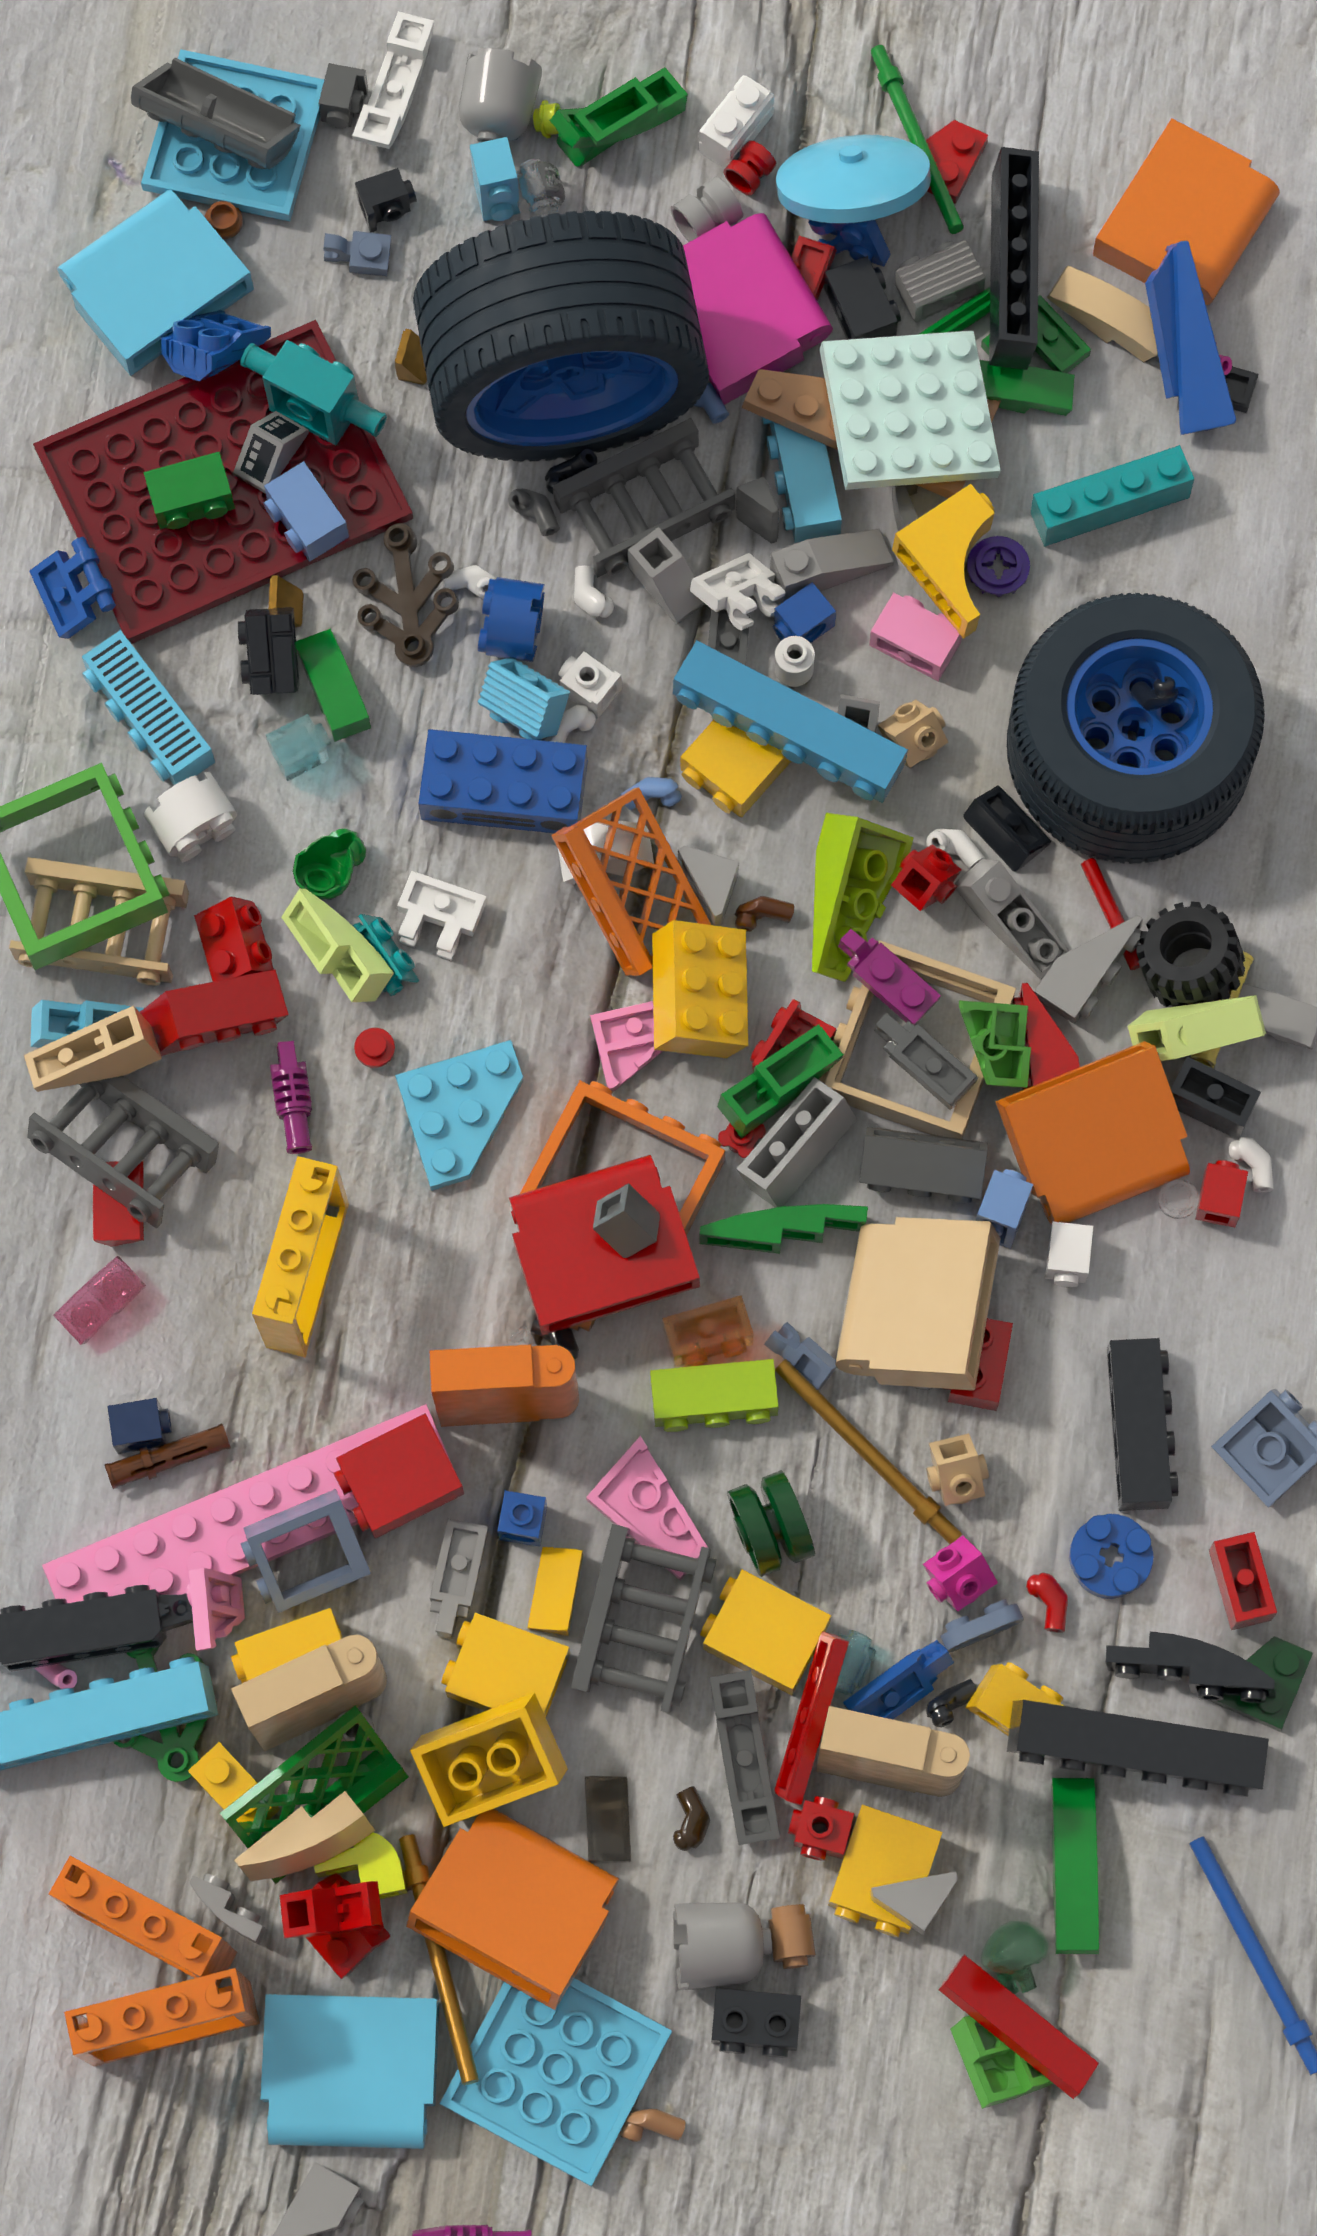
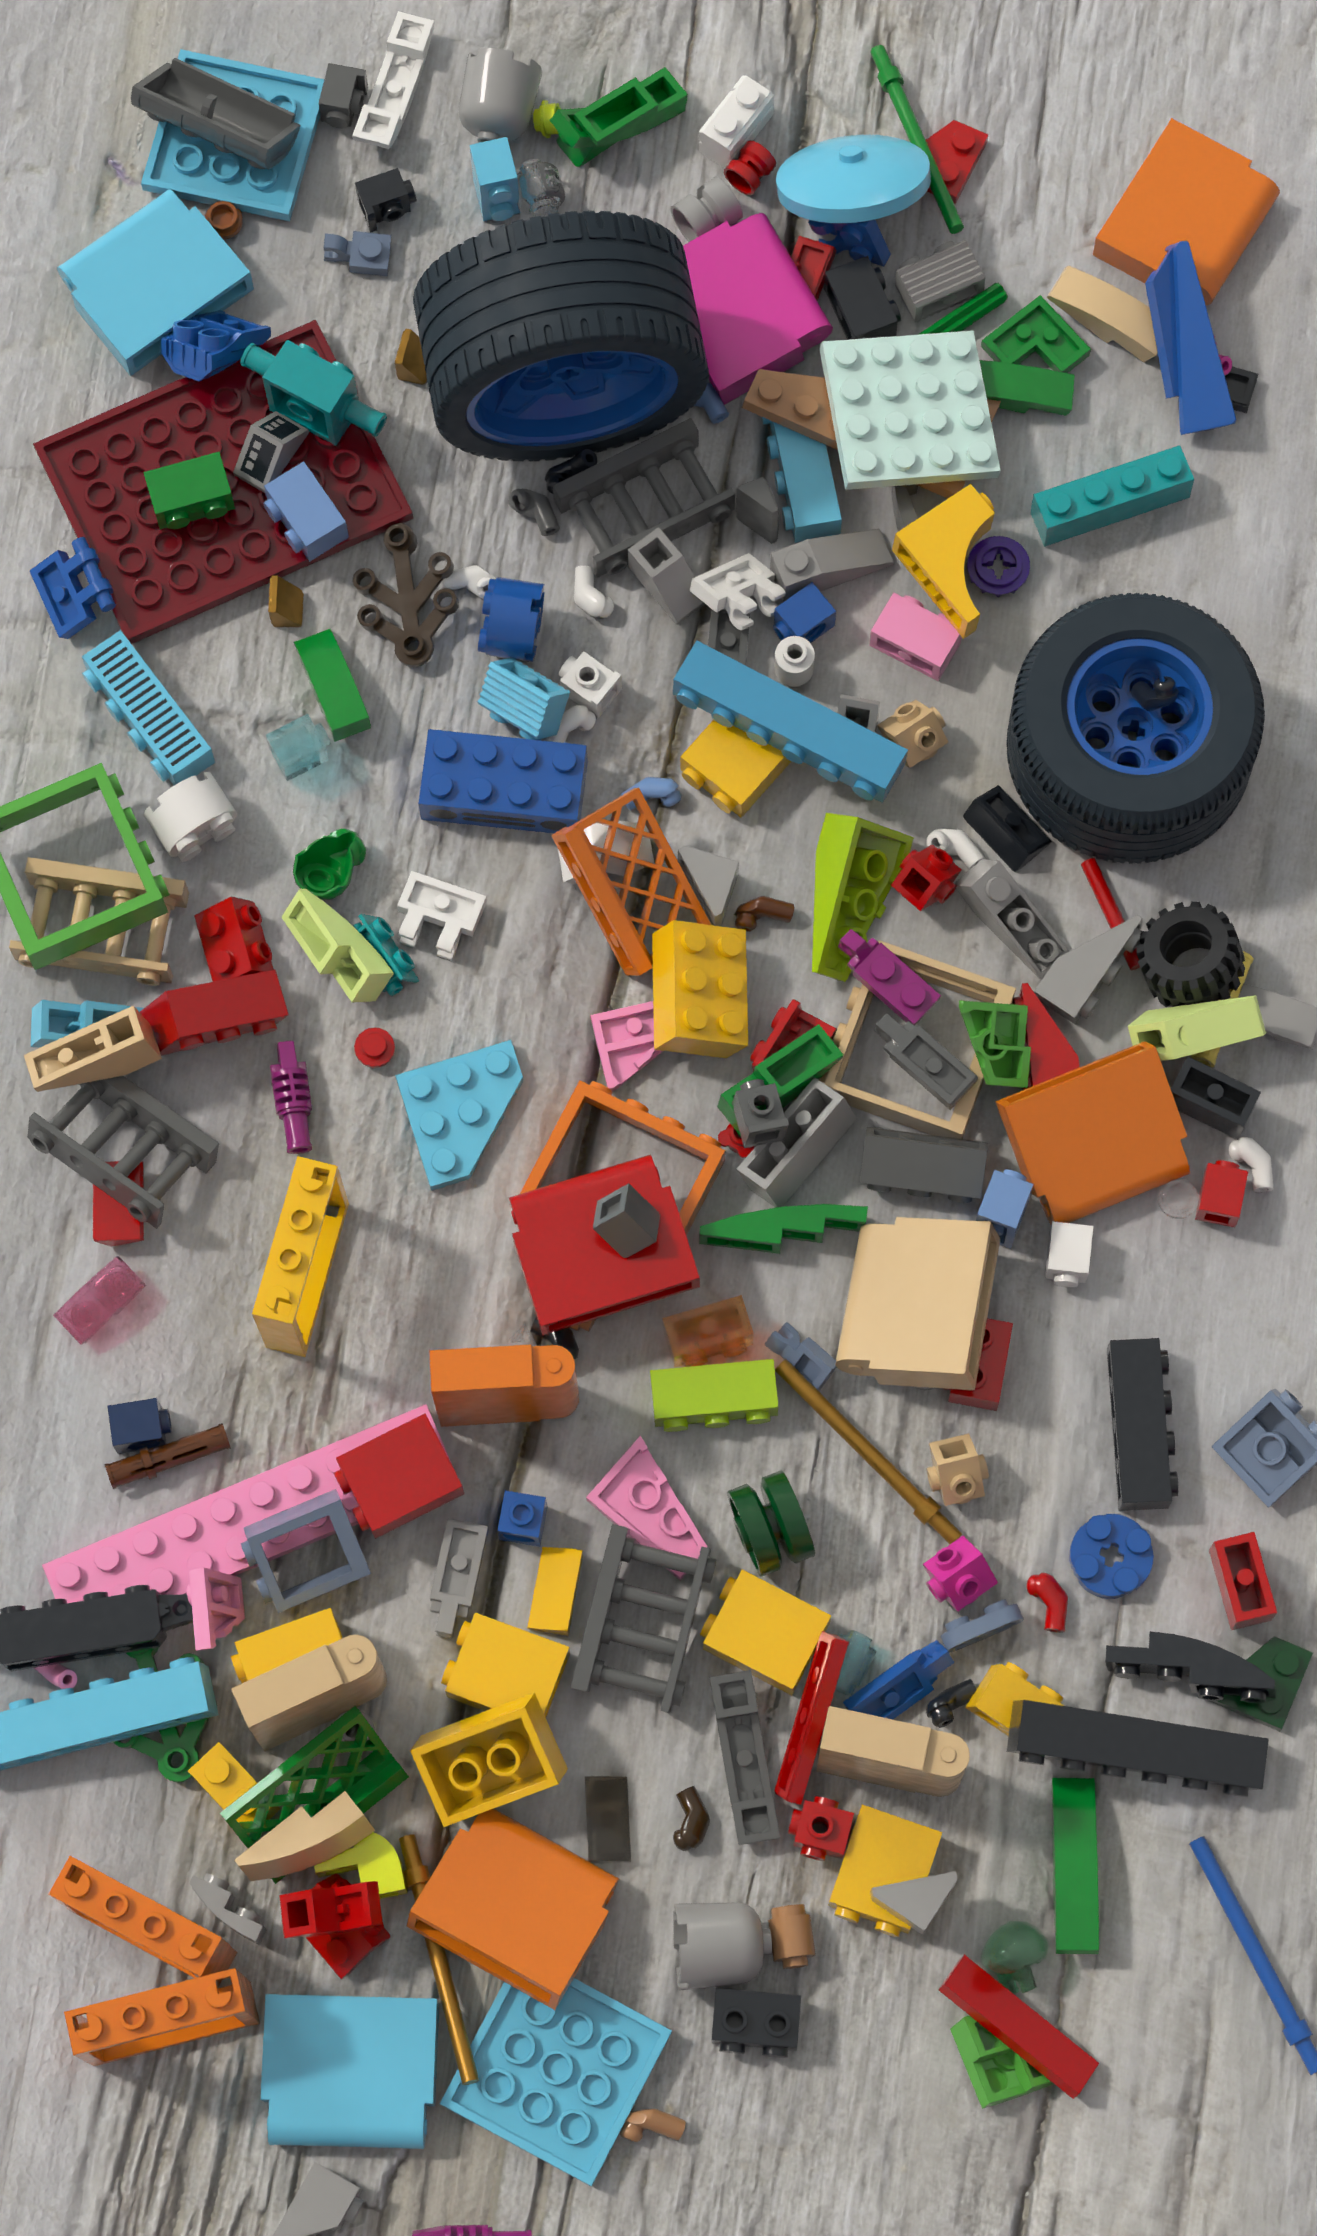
black brick [238,607,300,695] -> none
black brick [989,147,1039,370] -> none
none -> dark grey brick [732,1079,789,1148]

